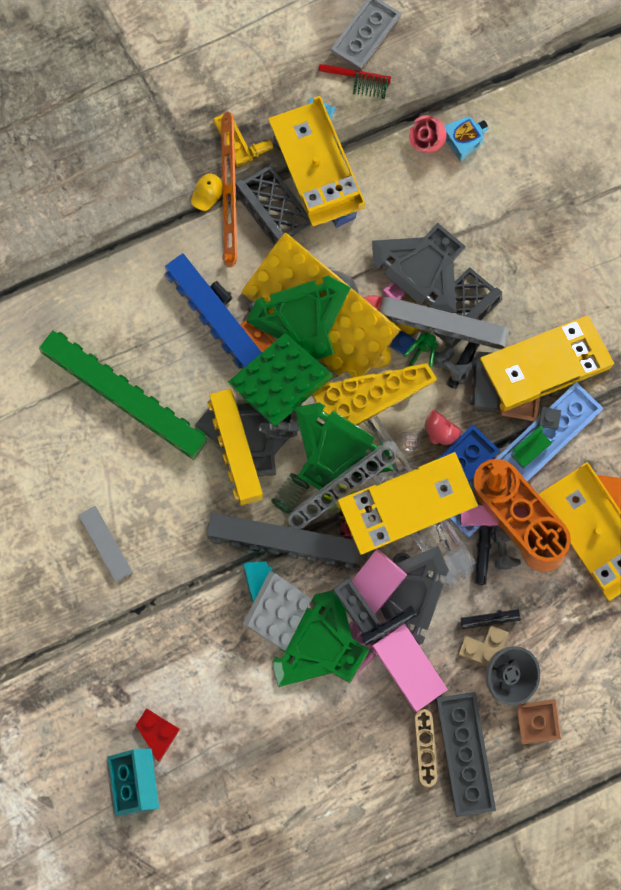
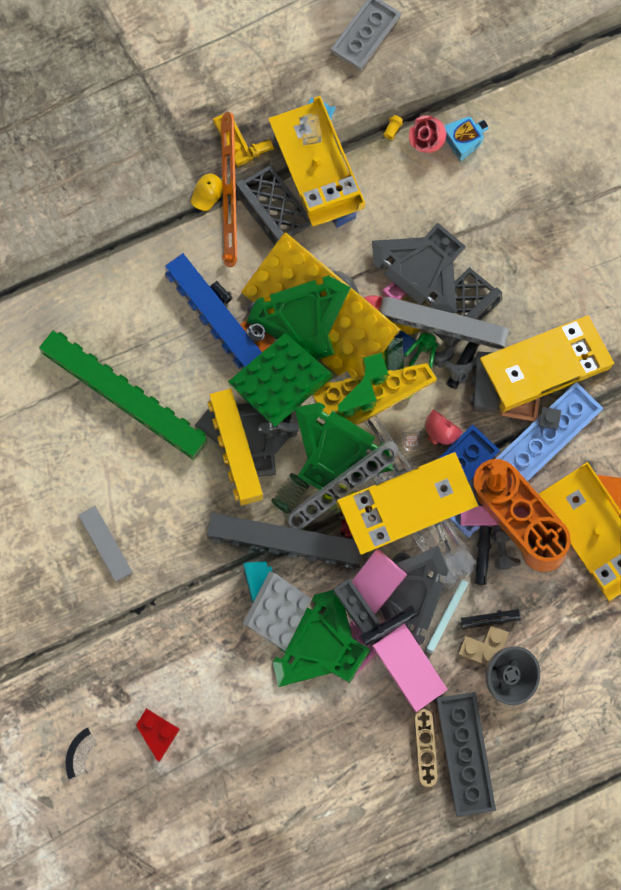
teal slope [107,749,160,816] -> none
red bar [318,64,391,84] -> none
piece [353,72,388,99] -> none
green panel [511,426,552,469] -> none
nougat hinge [517,699,562,745] -> none
none -> tile [65,727,97,781]
none -> dark grey plate [247,324,265,342]
none -> clear brick [299,114,322,145]
none -> green arch [337,352,388,418]
none -> yellow pin [383,115,403,140]
none -> clear green tile [384,337,404,371]
none -> light aqua tile [426,580,468,654]

